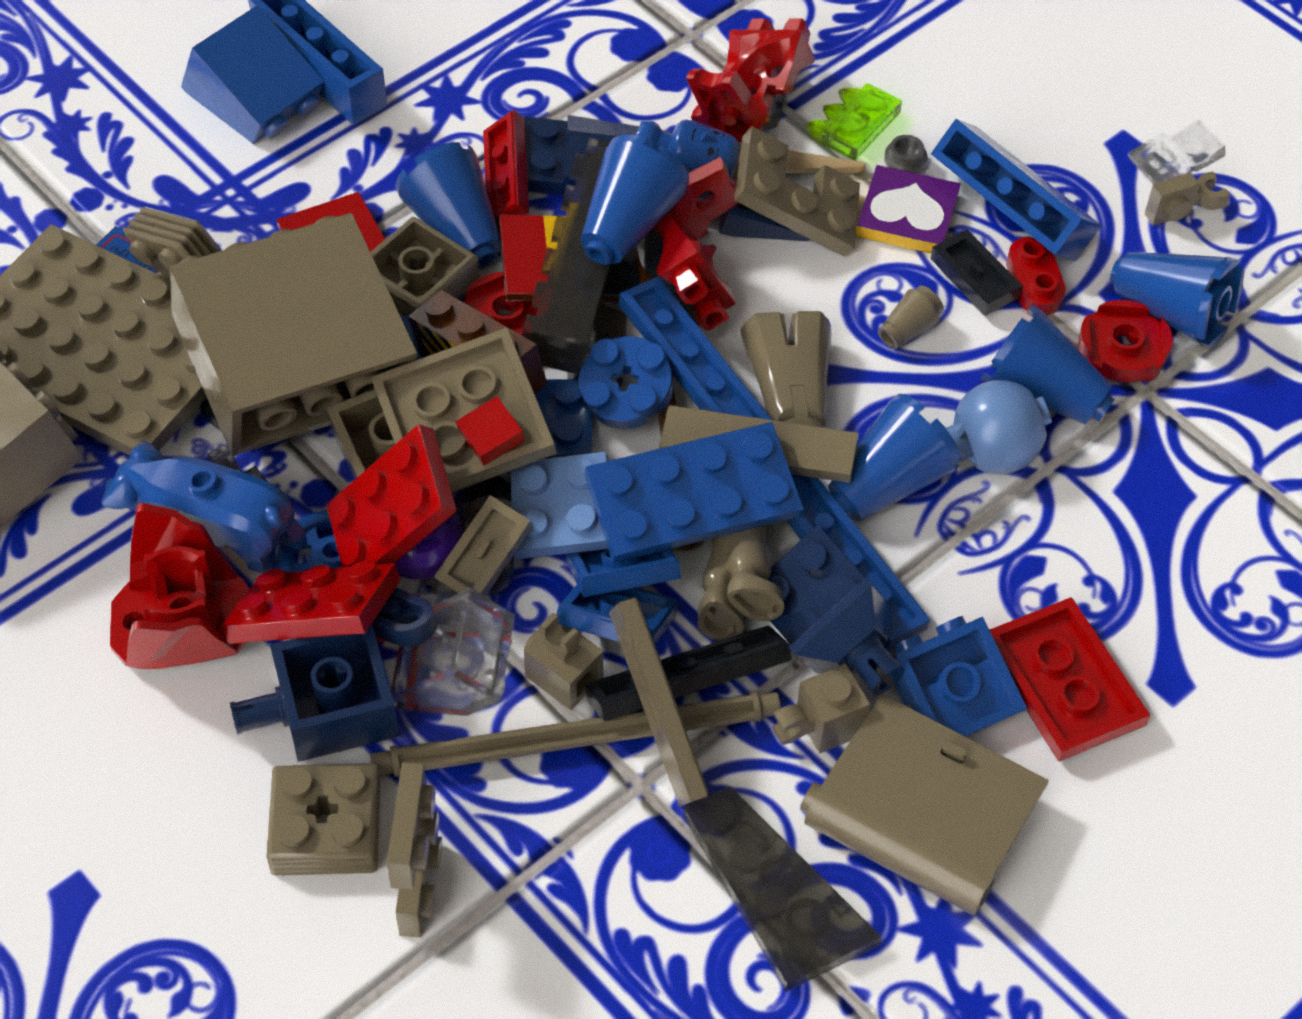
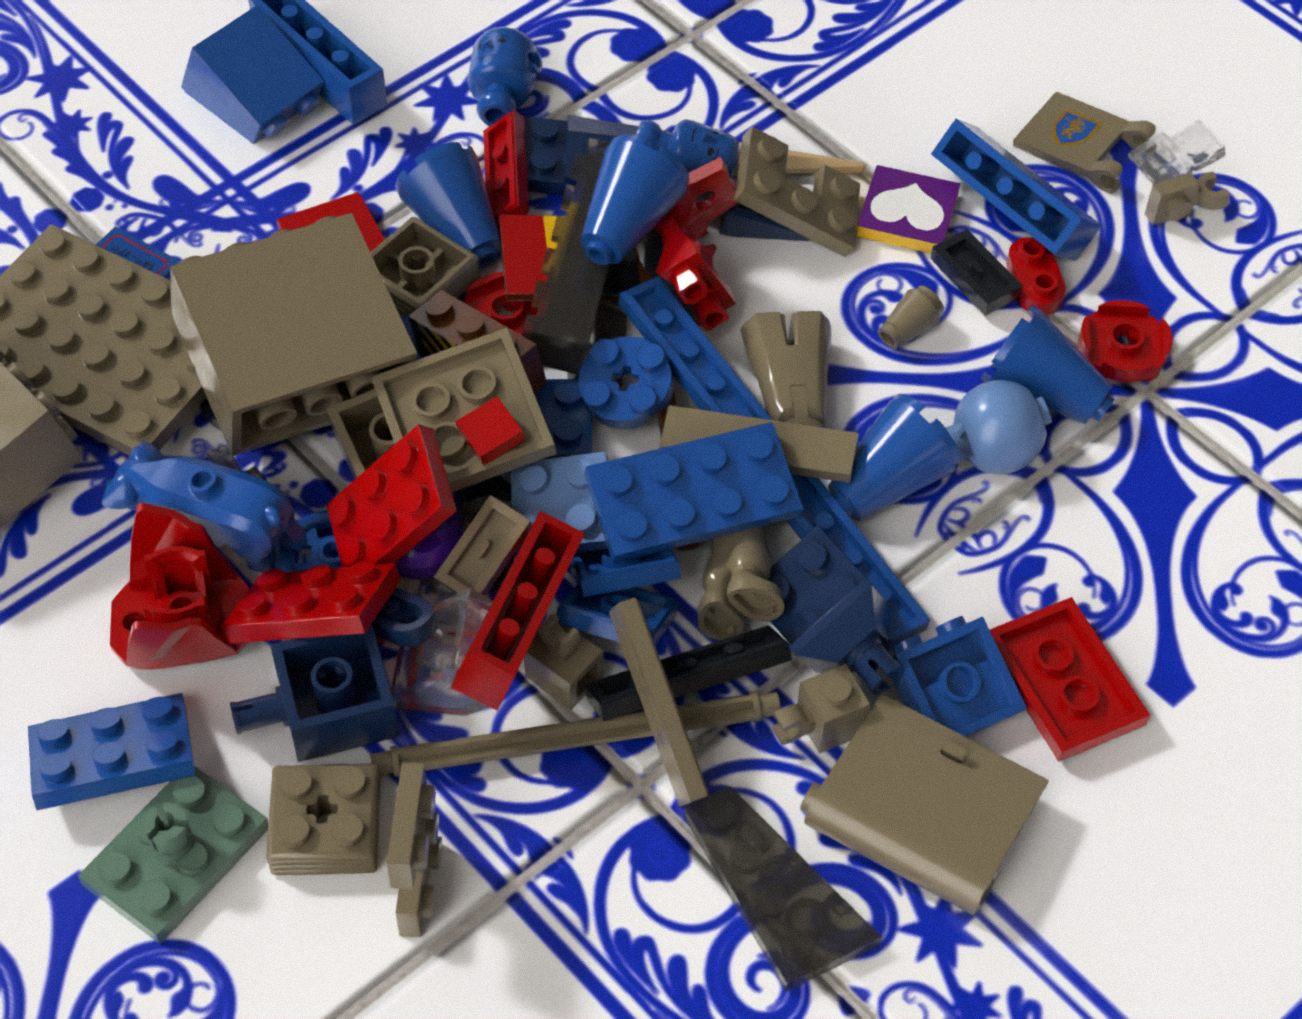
dark tan brick [123,207,222,280] -> none
red hips [686,18,815,143] -> none
clear neon green plate [807,83,902,161] -> none
flat silver plate [884,135,927,173] -> none
blue cone [1110,251,1244,347] -> none
none -> blue plate [28,693,196,811]
none -> sand green plate [78,766,269,944]
none -> red brick [450,511,585,711]
none -> blue piece [466,27,543,126]
none -> dark tan flag [1013,91,1156,193]

